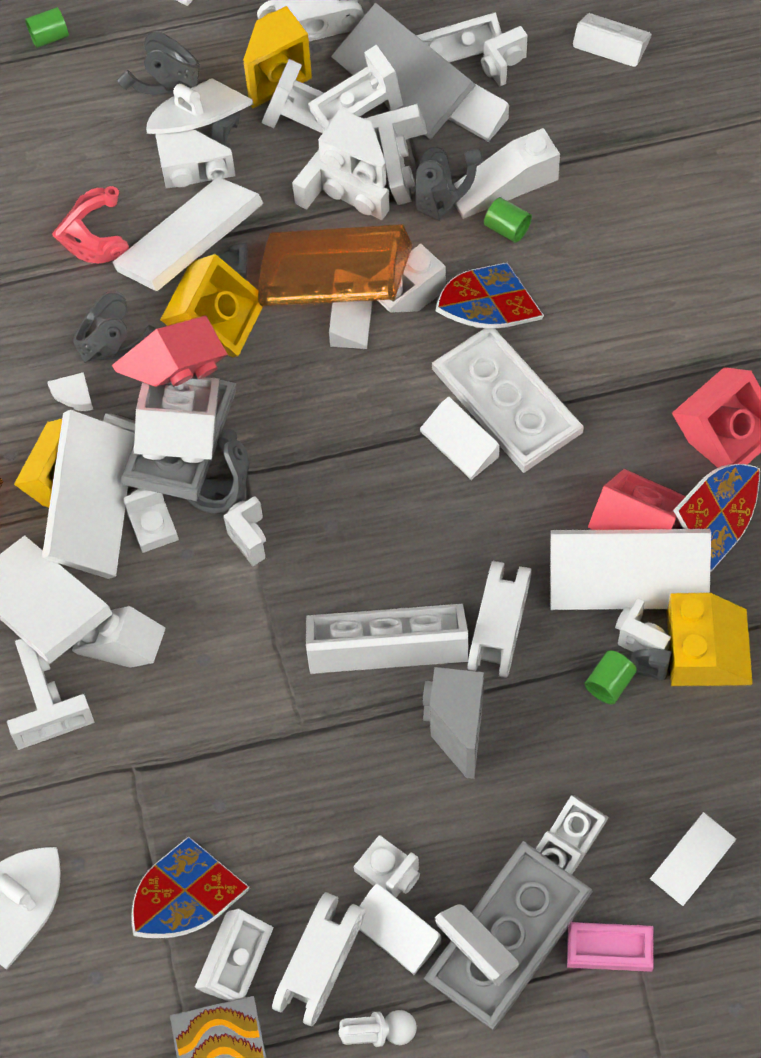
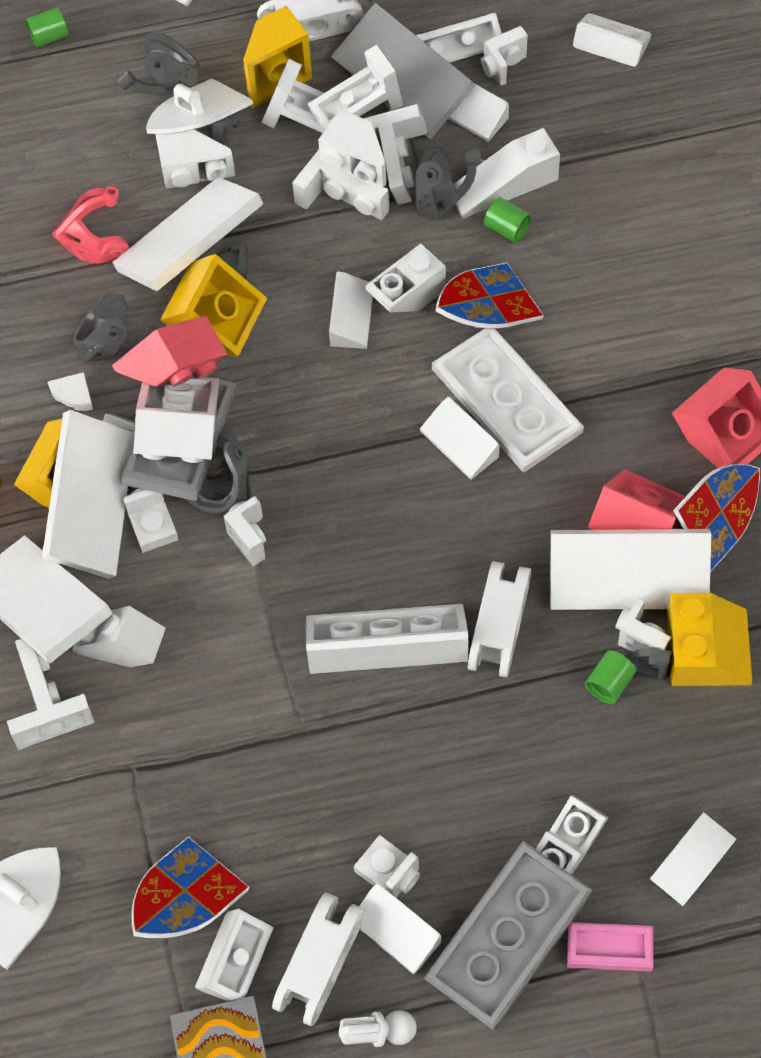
clear orange slope [258,224,413,306] -> none
light grey slope [423,667,484,779] -> none
white slope [435,904,519,986] -> none

